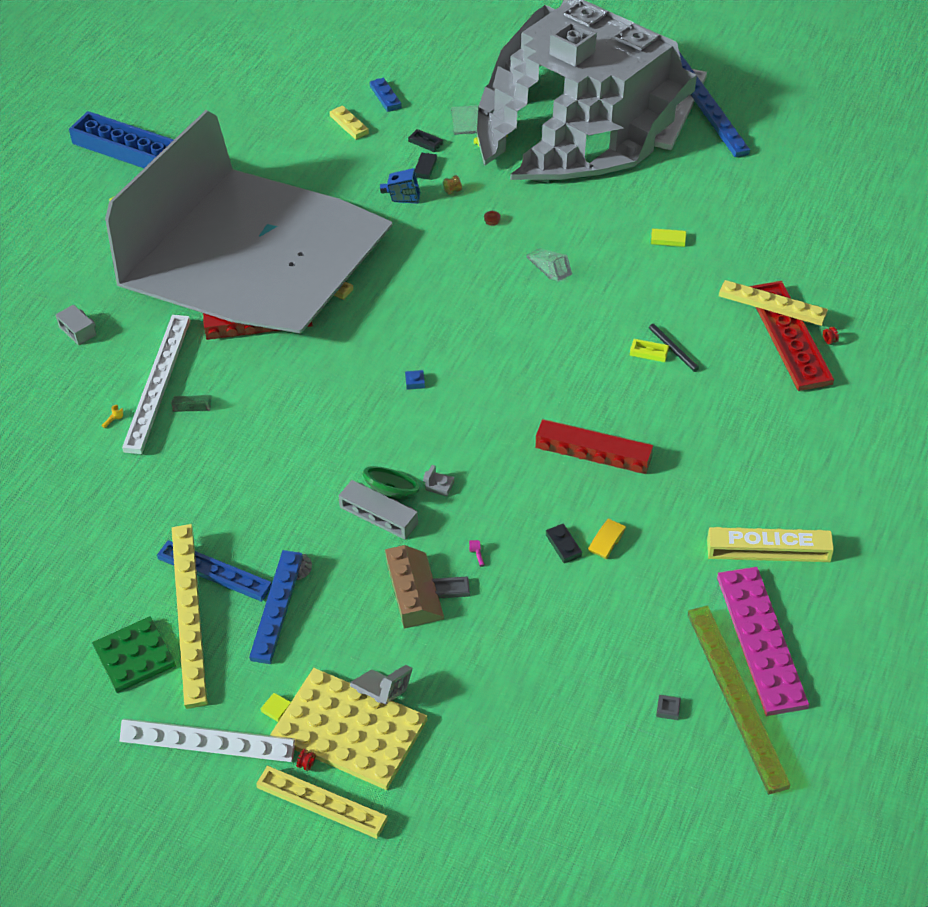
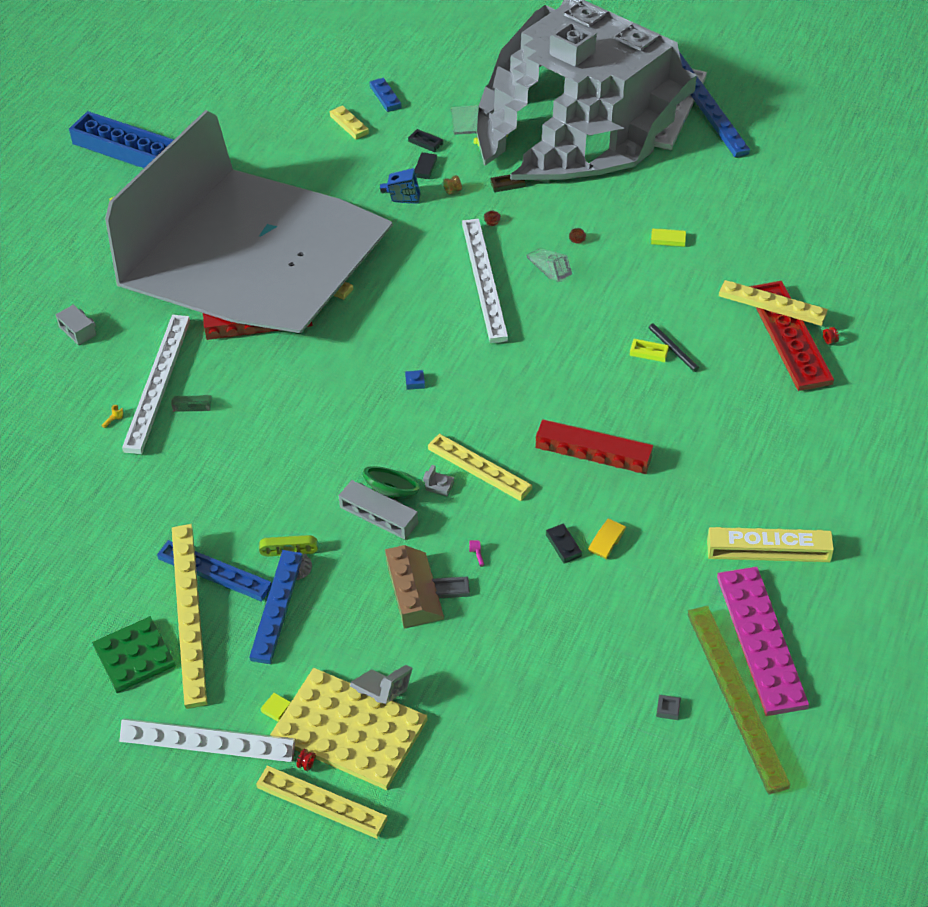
none -> lime beam [259,535,318,557]
none -> light yellow tile [428,434,532,501]
none -> white plate [462,219,508,344]
none -> dark brown tile [490,174,526,192]
none -> clear red plate [569,228,586,243]

